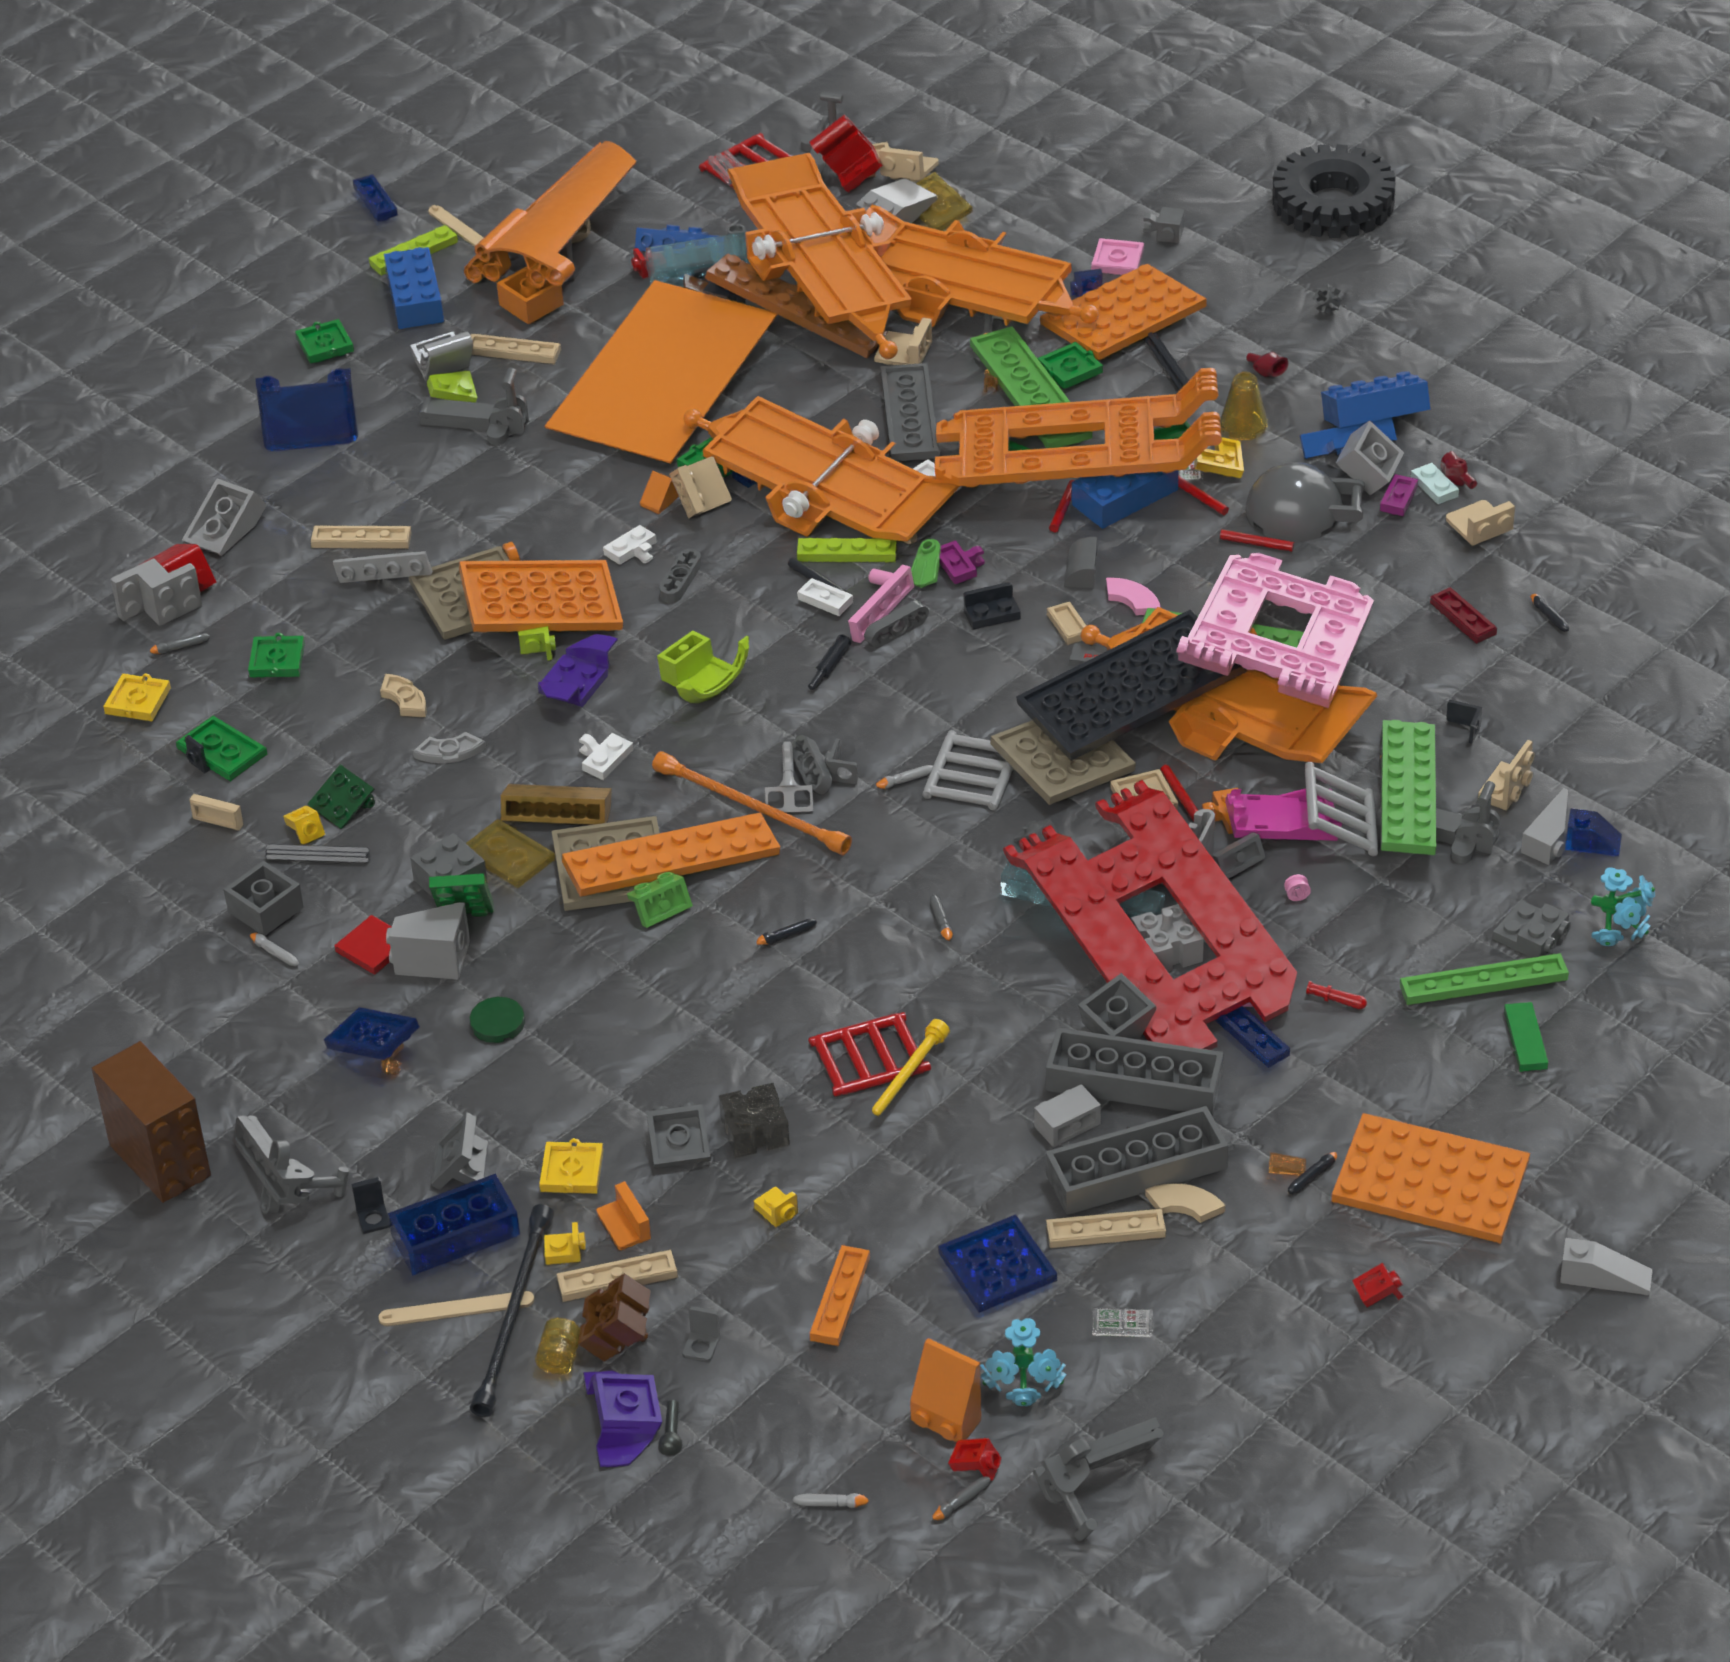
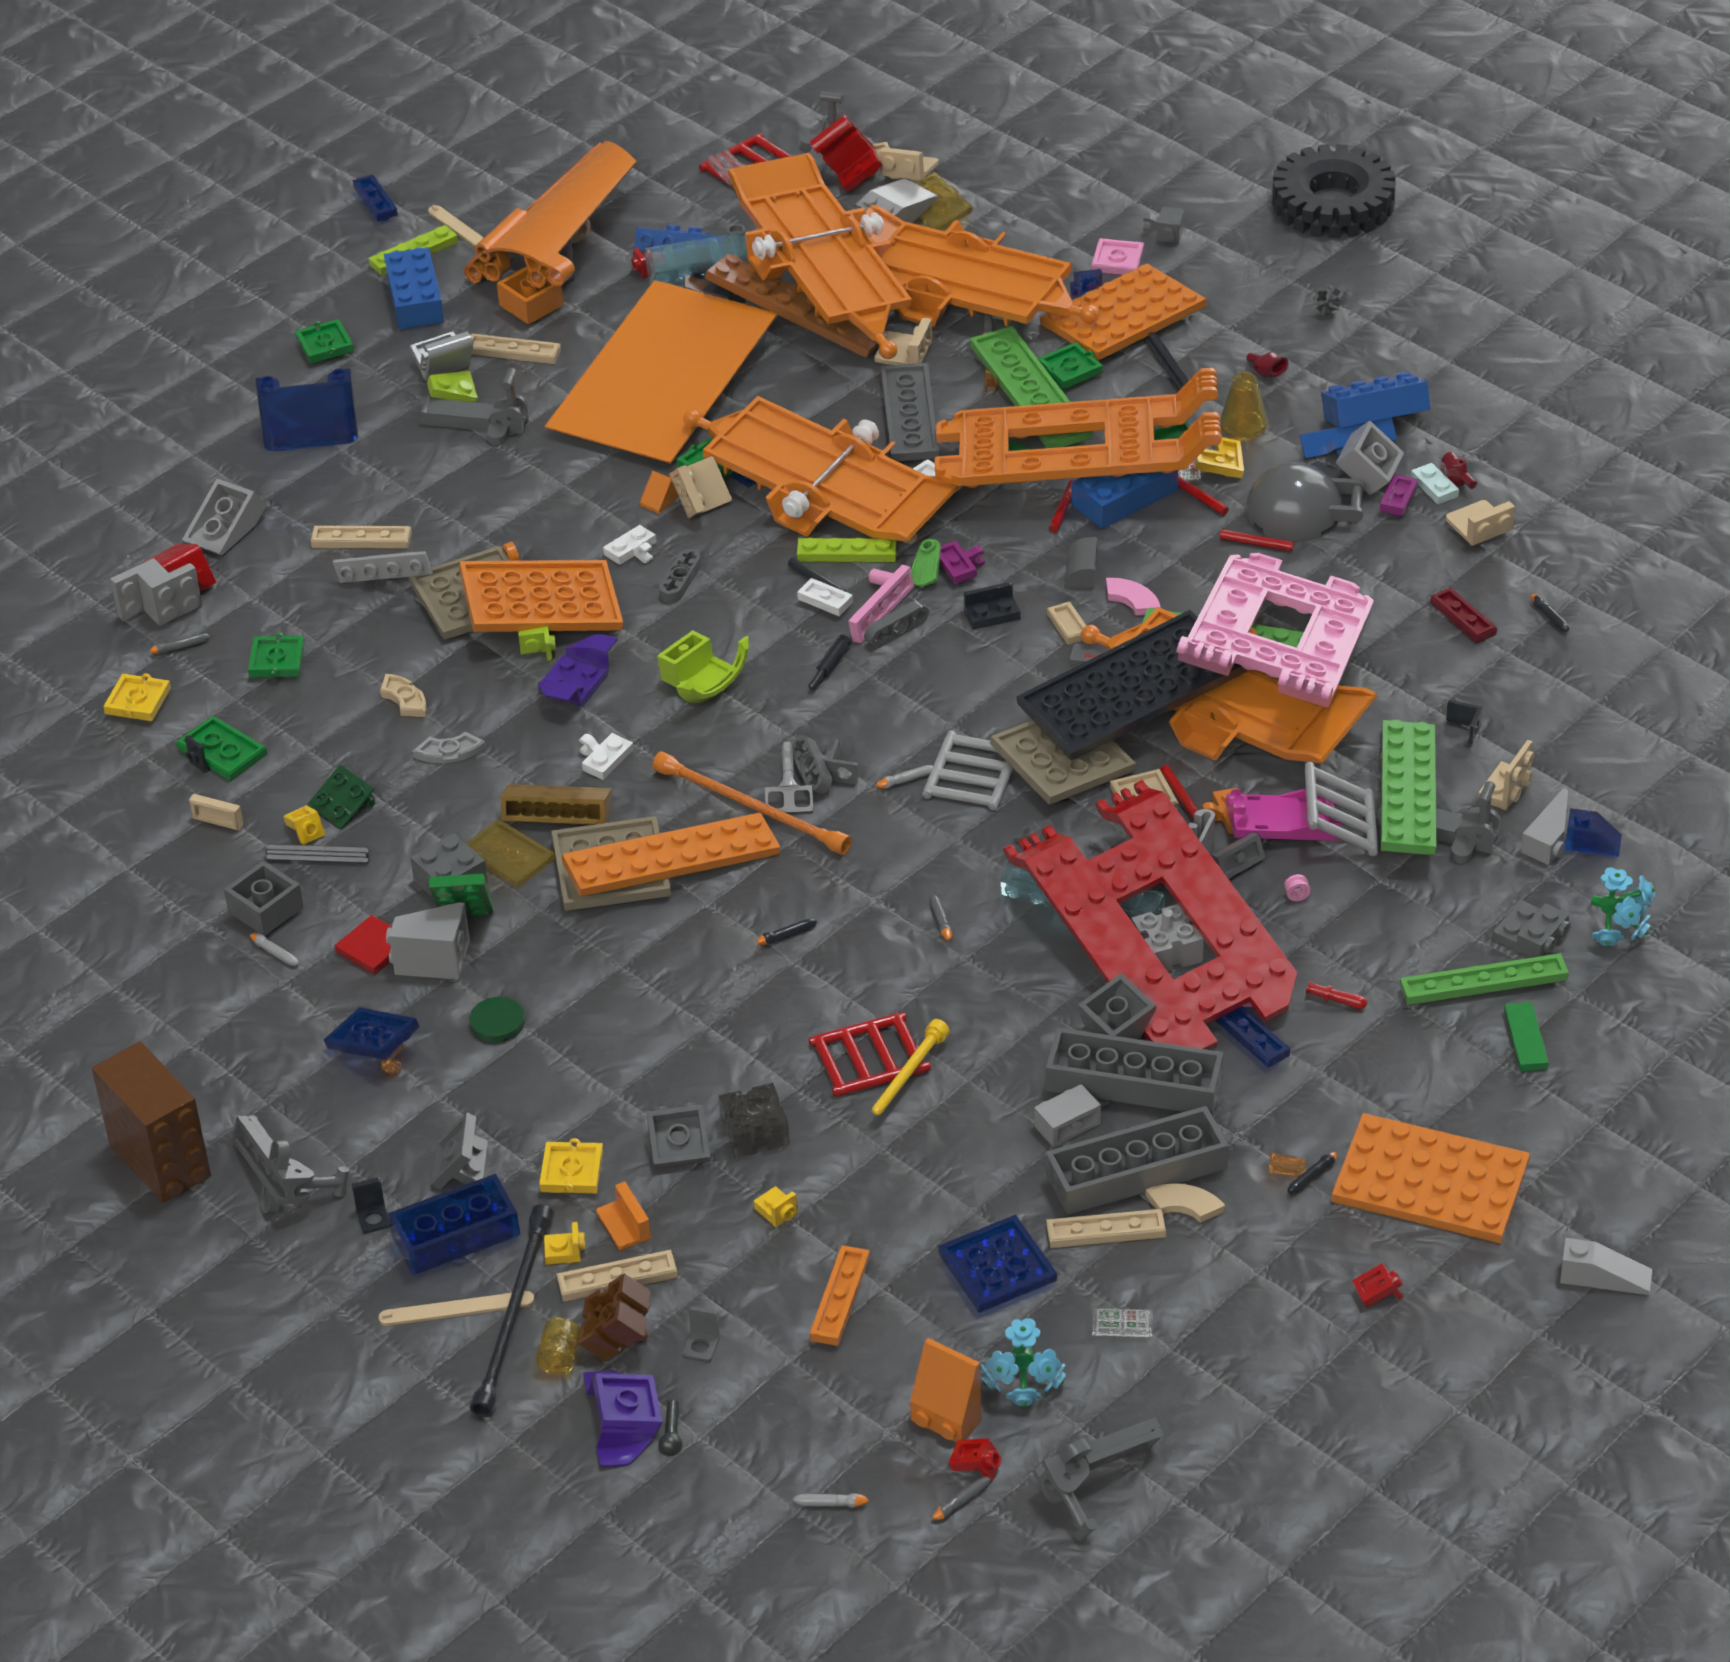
bright green bracket [627,872,693,928] -> none

